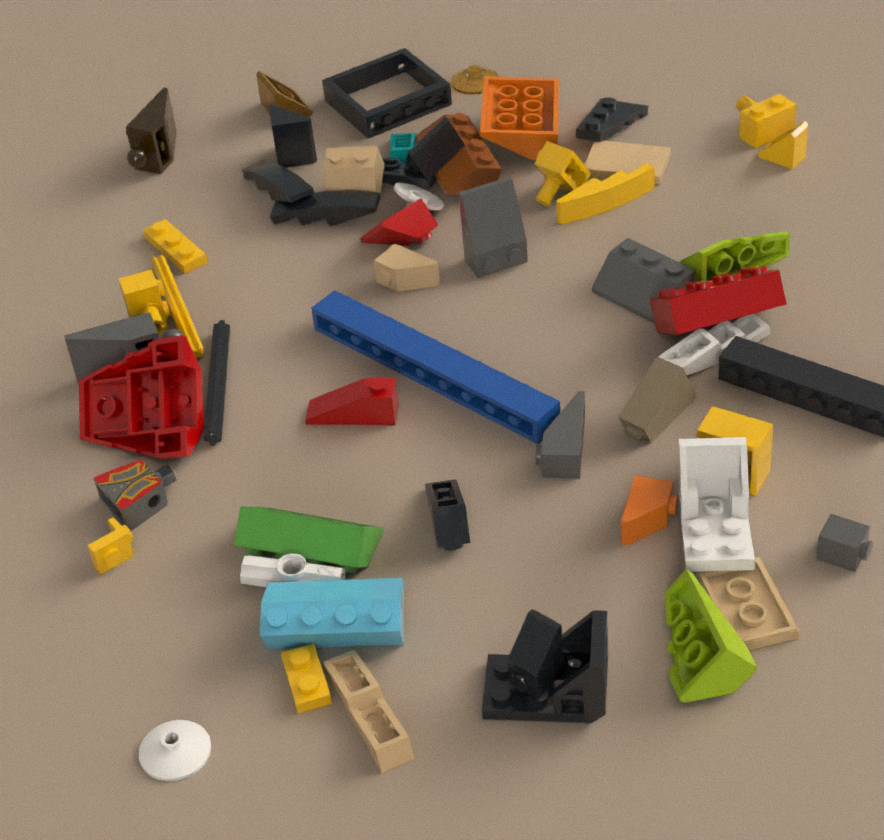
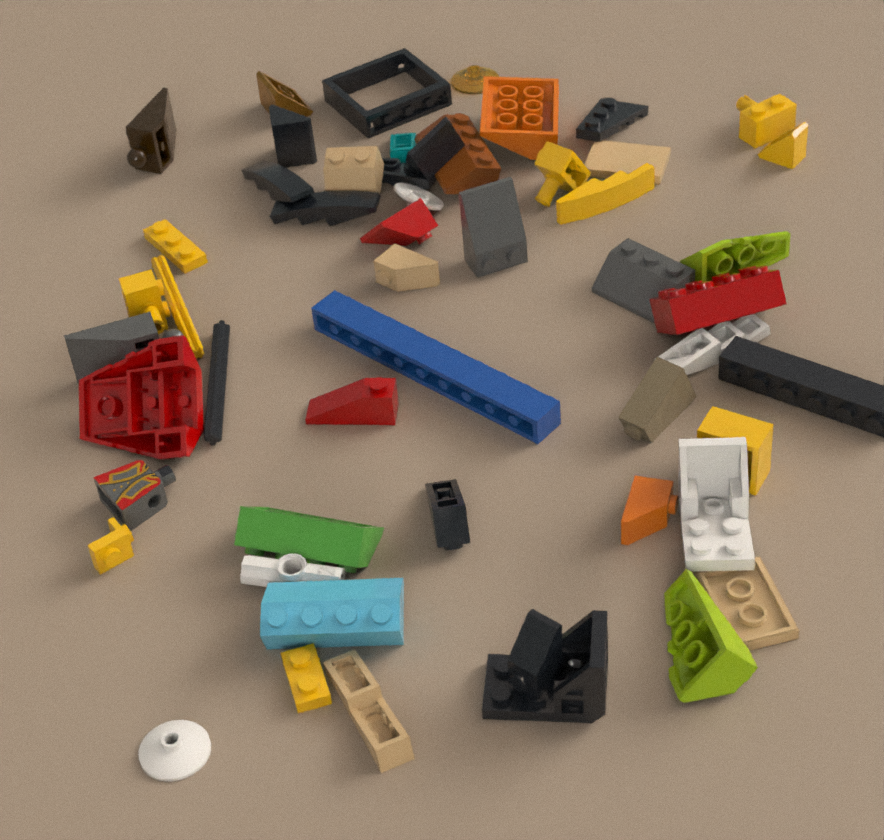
dark grey slope [536,391,585,478] -> none
dark grey brick [816,514,873,572] -> none

